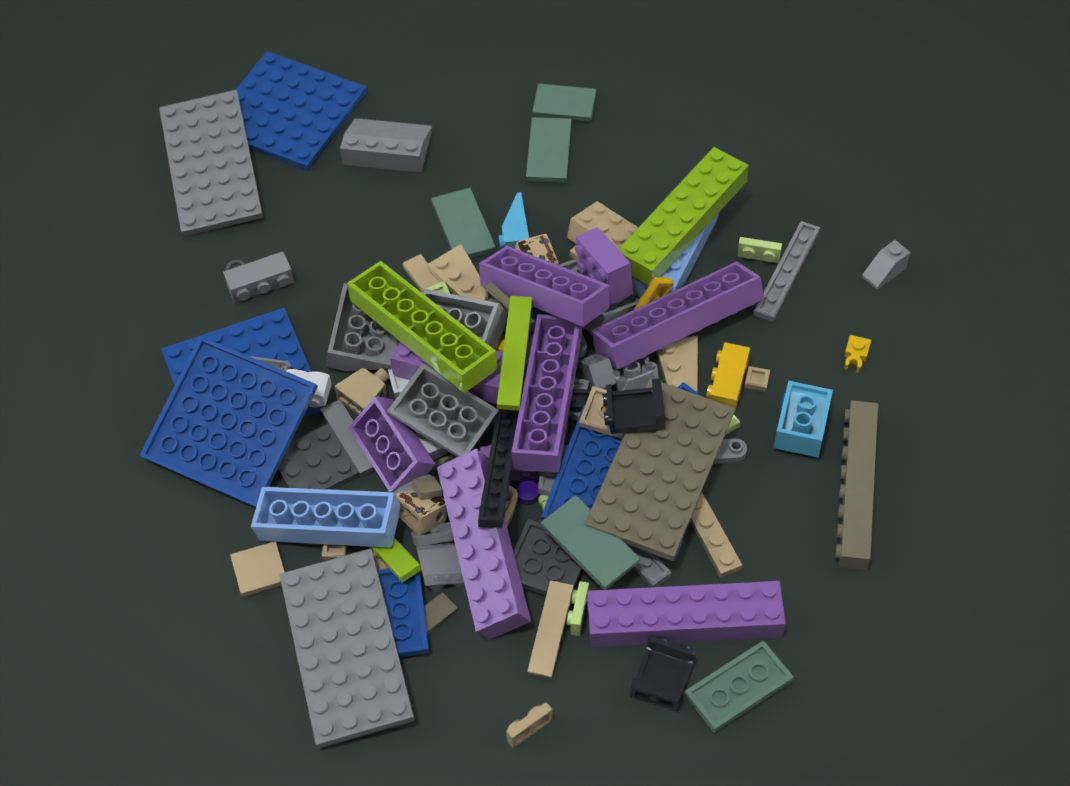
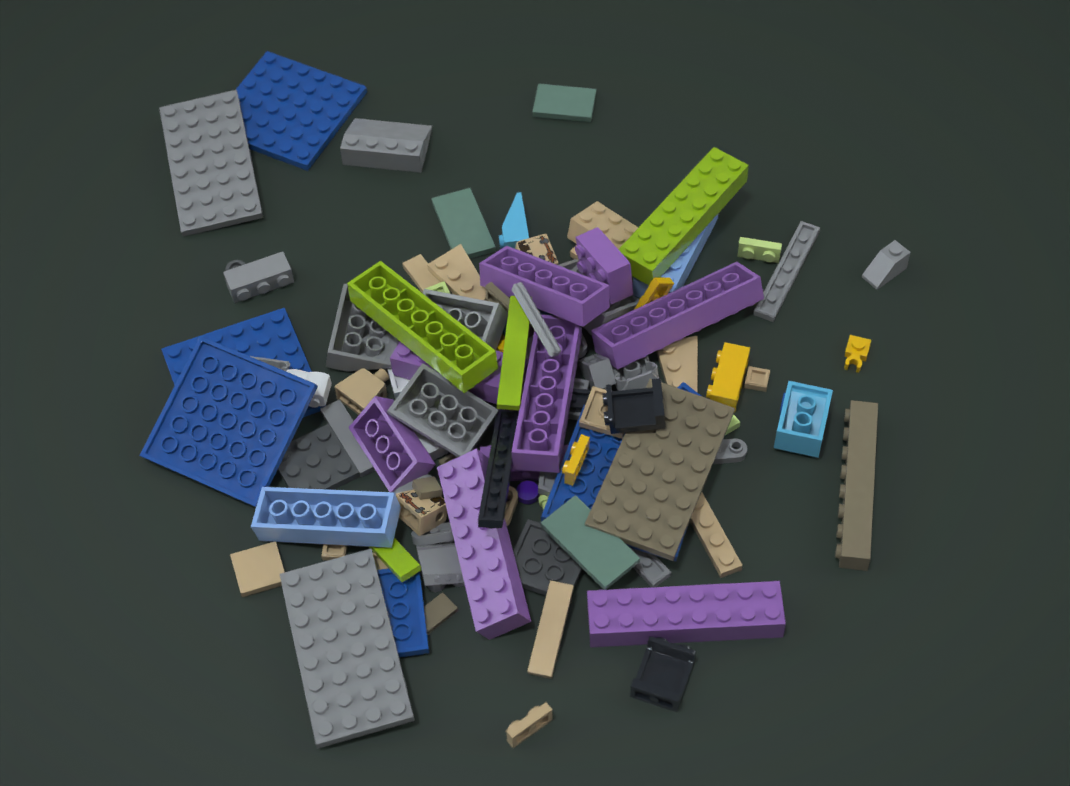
sand green tile [526,117,572,183] -> none
yellowish green plate [567,581,589,636] -> none
sand green plate [684,641,794,733] -> none
none -> light grey axle [512,282,561,358]
none -> yellow plate [562,434,590,486]

